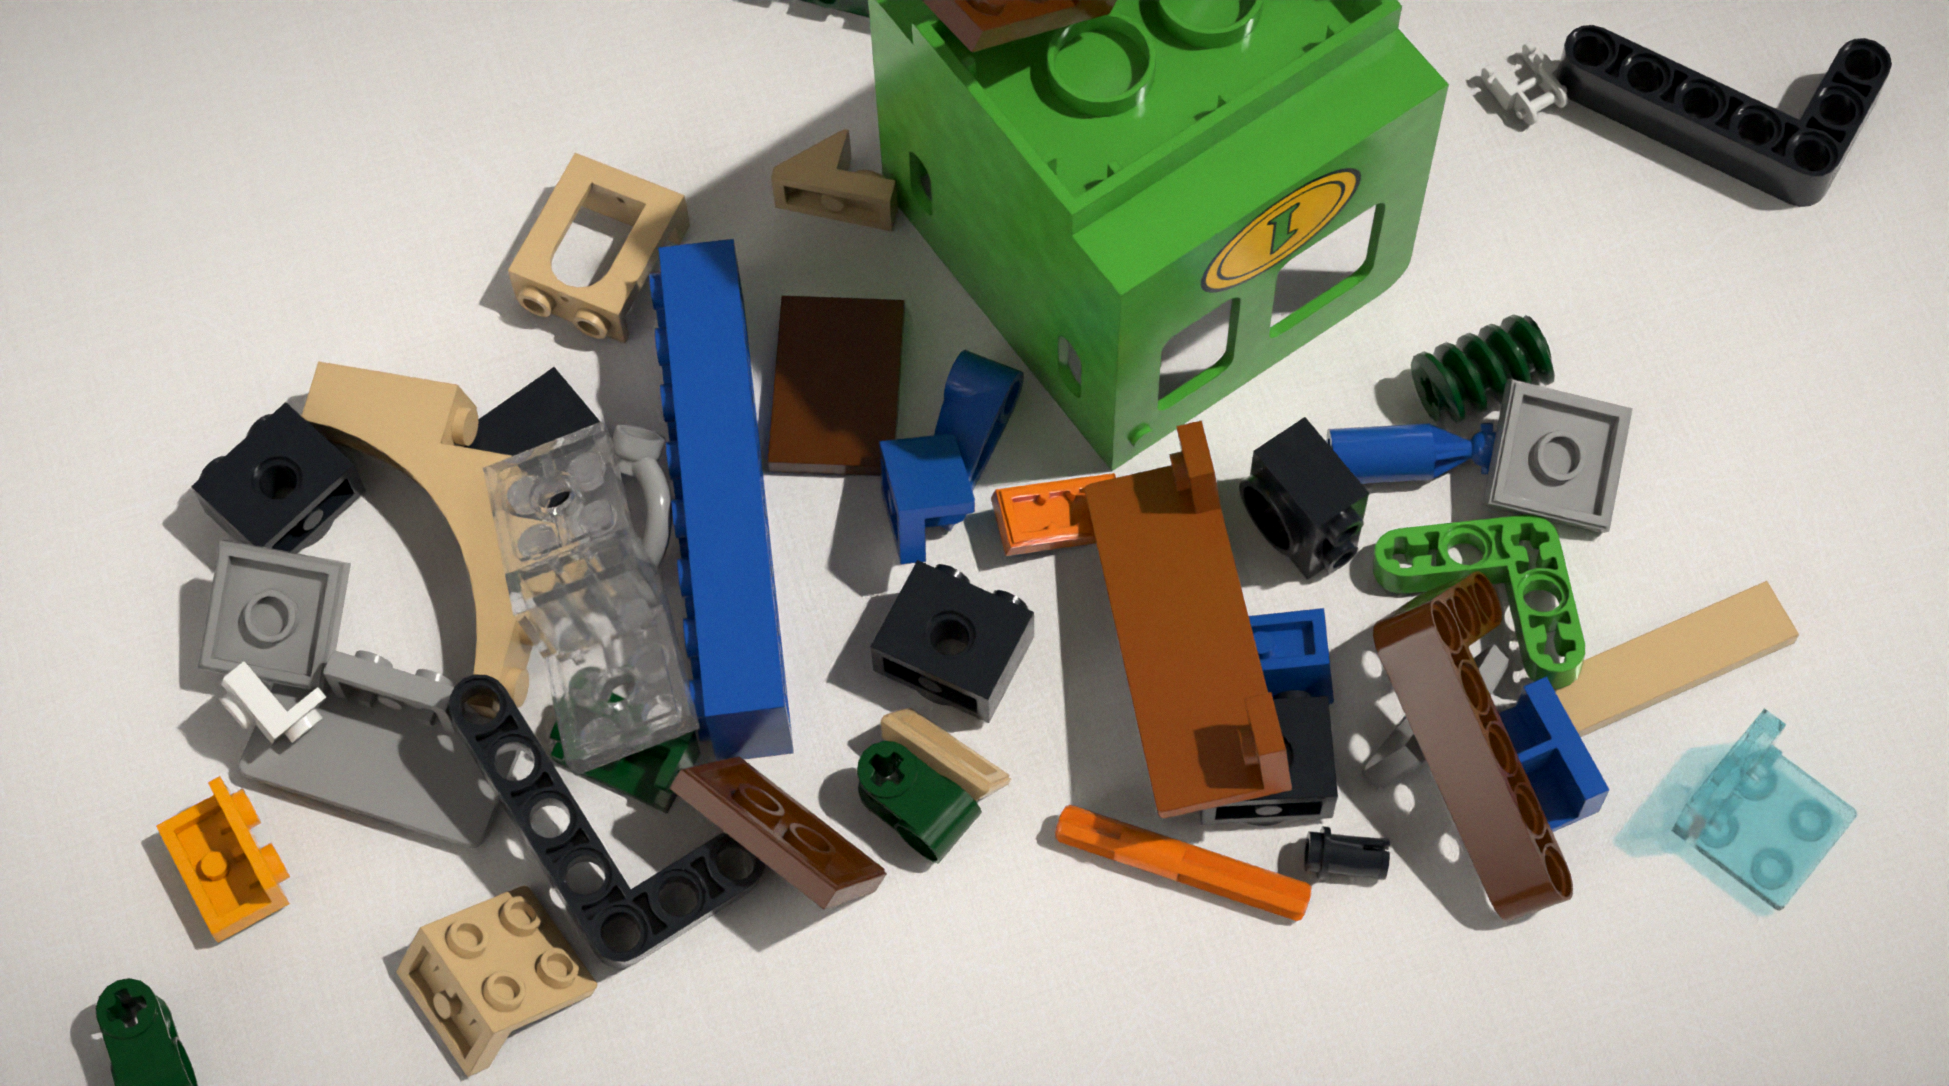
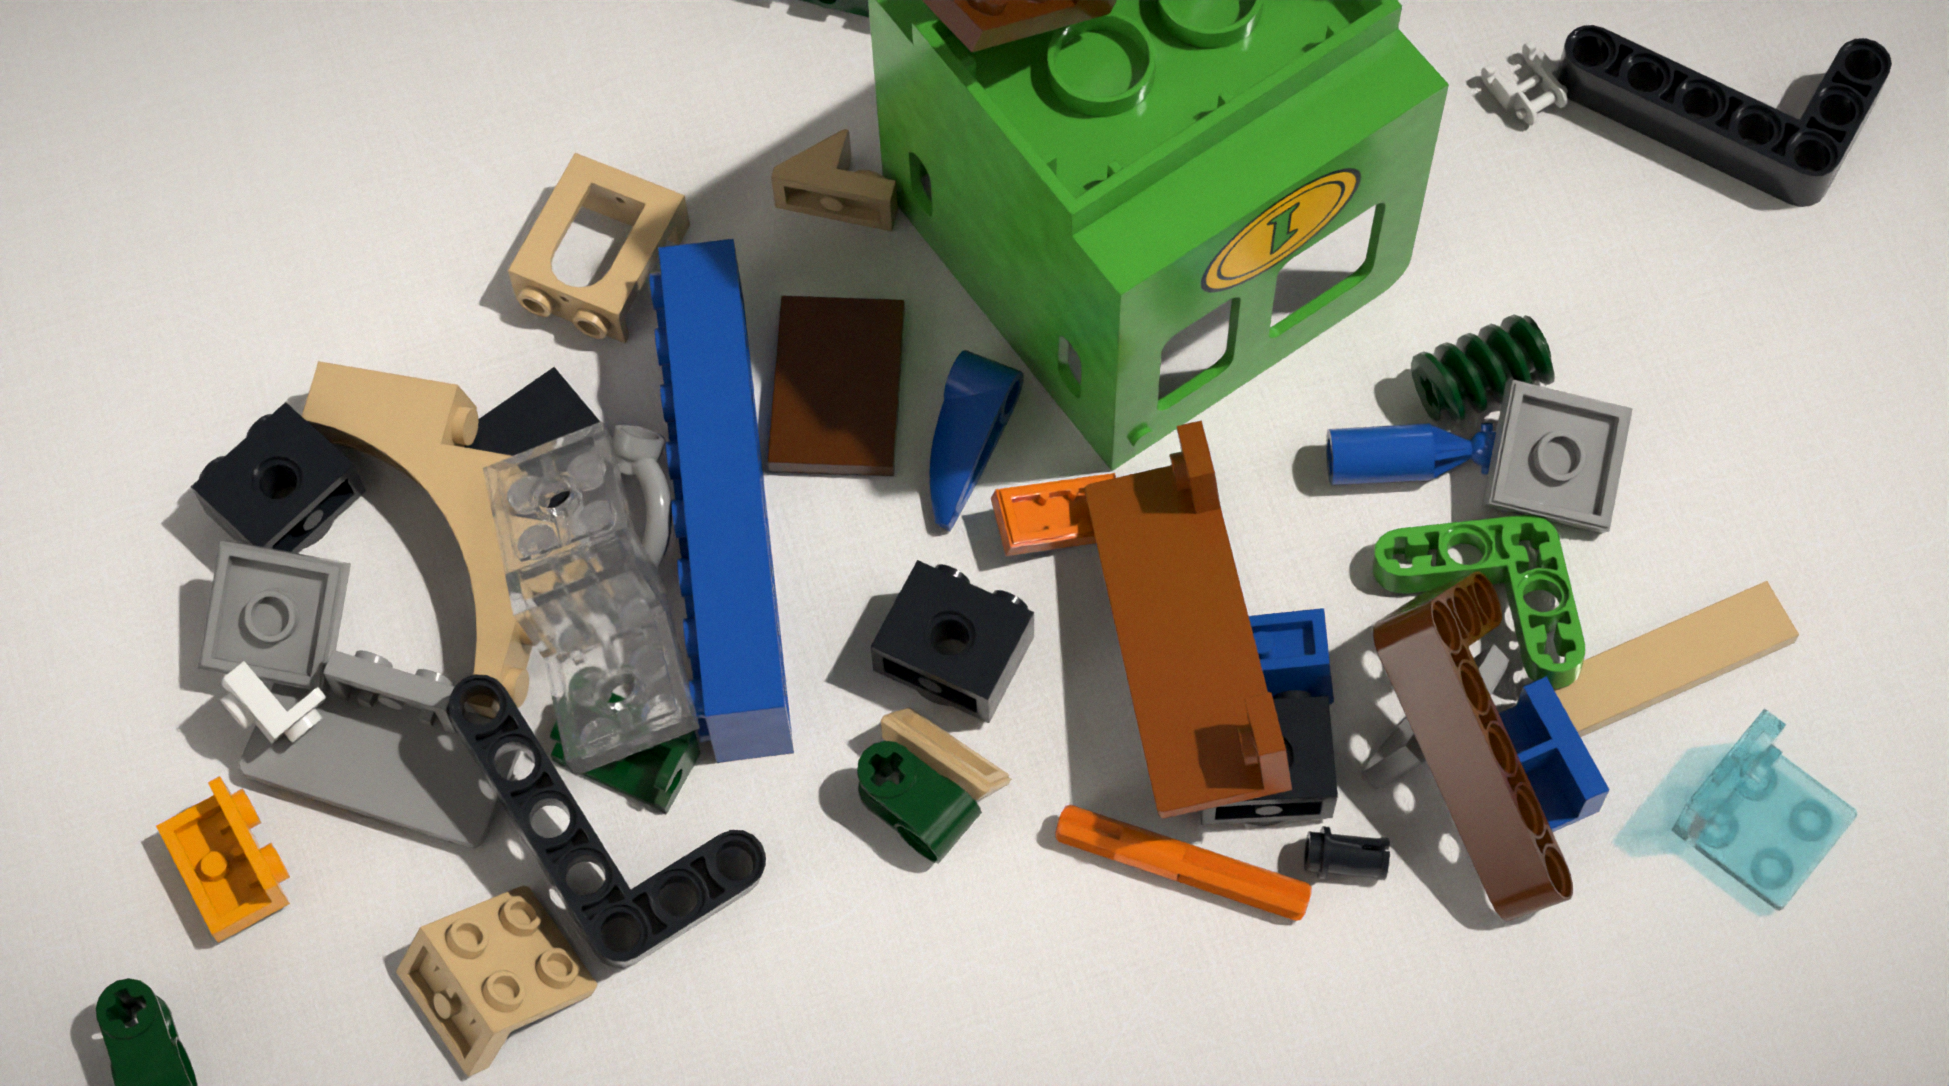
reddish brown tile [669,756,887,910] -> none
blue panel [879,434,975,565] -> none
black brick [1239,417,1369,580] -> none

